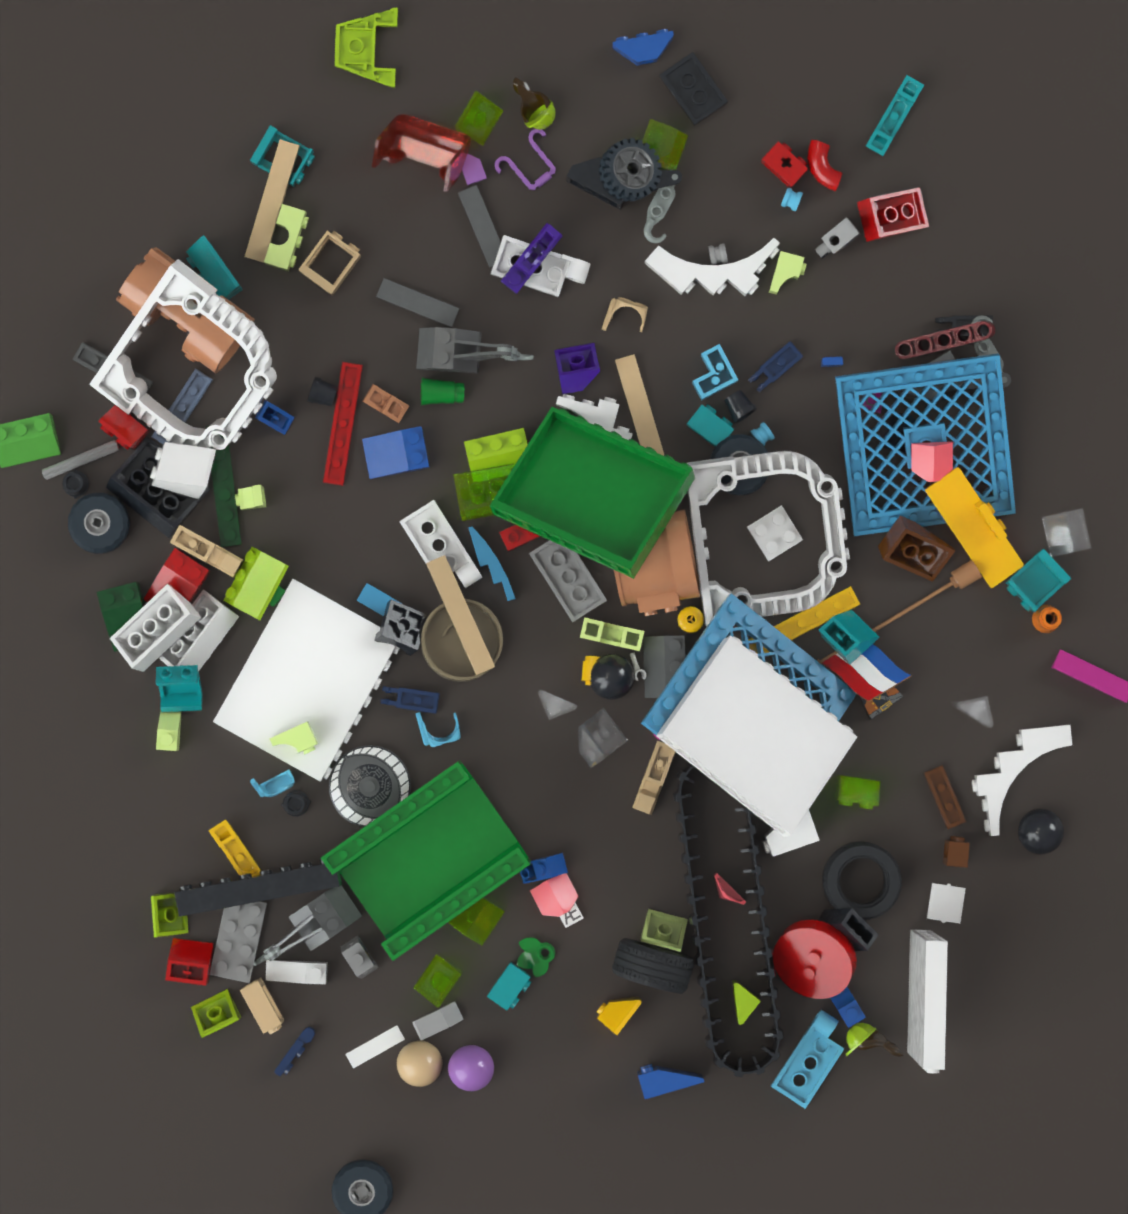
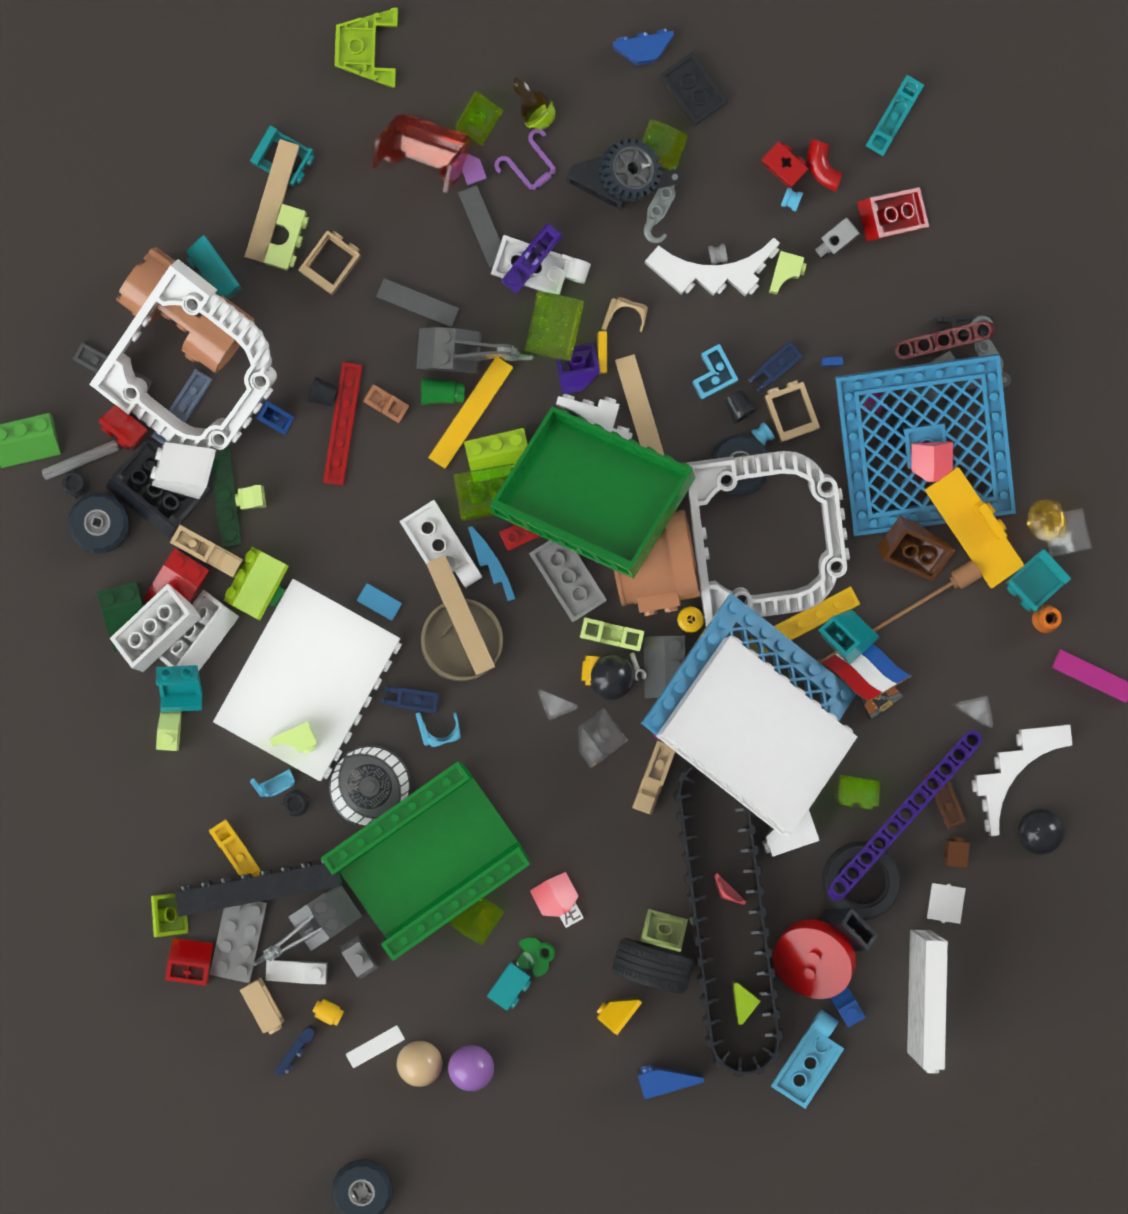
lime slope [191,989,242,1038] -> none
slope [362,426,430,479] -> none
piece [374,599,427,656] -> none
light grey slope [412,1001,464,1040] -> none
clear neon green slope [413,954,462,1008] -> none
blue slope [520,853,568,884] -> none
teal brick [686,404,734,447] -> none
white plate [747,505,803,562] -> none
piece [845,1023,904,1057] -> none
none -> yellow brick [312,999,344,1026]
none -> yellow tile [428,357,513,469]
none -> clear neon green slope [524,291,584,361]
none -> yellow tile [597,331,607,374]
none -> tan window [764,380,820,443]
none -> dark purple beam [828,730,982,900]
none -> clear yellow plate [1027,499,1065,540]

